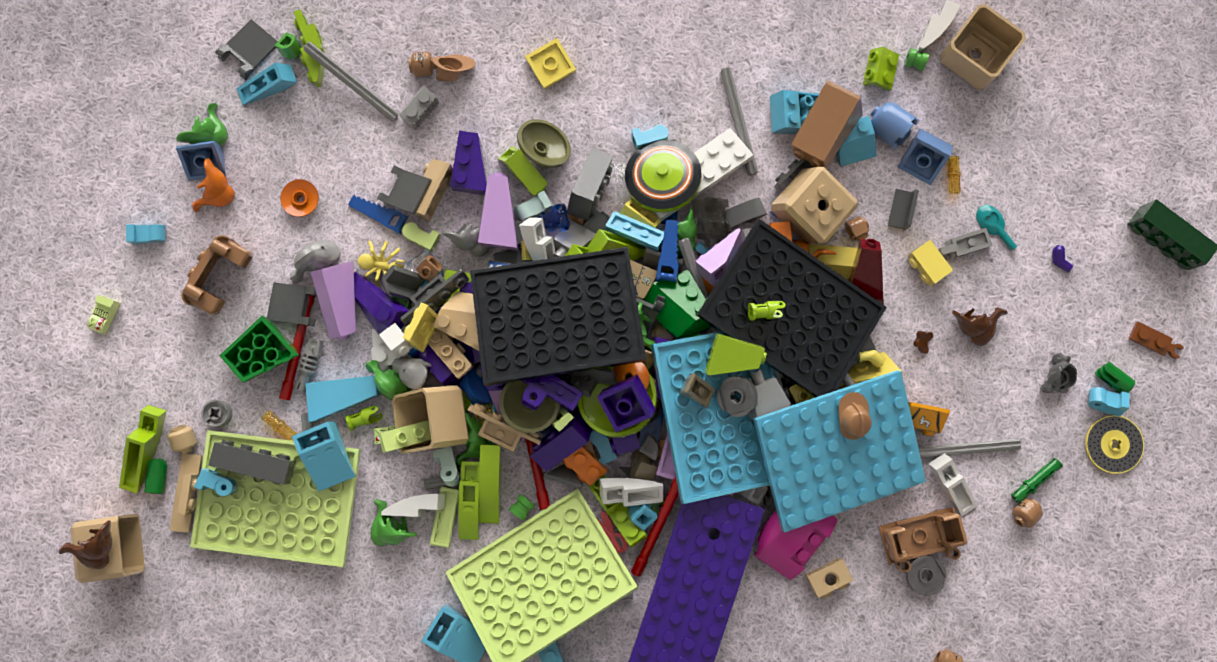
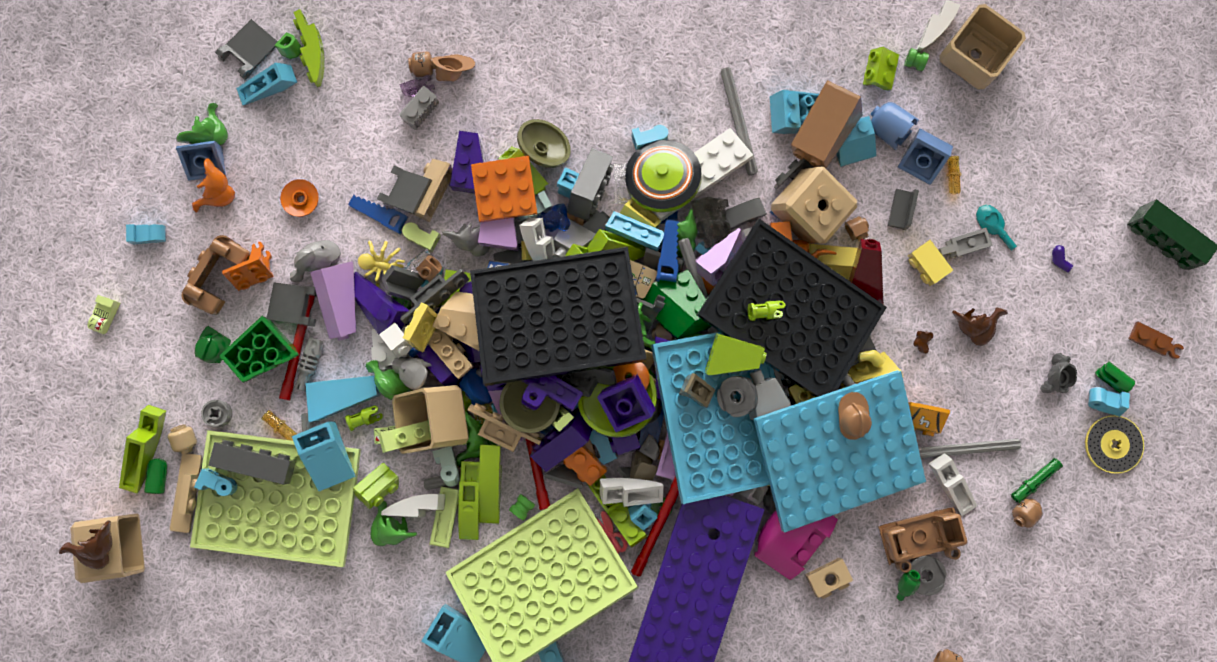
light grey axle [303,42,399,121] -> none
light yellow plate [525,38,576,90] -> none
none -> green piece [194,326,231,363]
none -> orange plate [222,242,274,291]
none -> lime brick [353,463,399,509]
none -> clear purple plate [399,75,435,97]
none -> orange plate [471,156,538,223]
none -> medium azure leg [557,167,579,199]
none -> green plant [896,570,920,601]

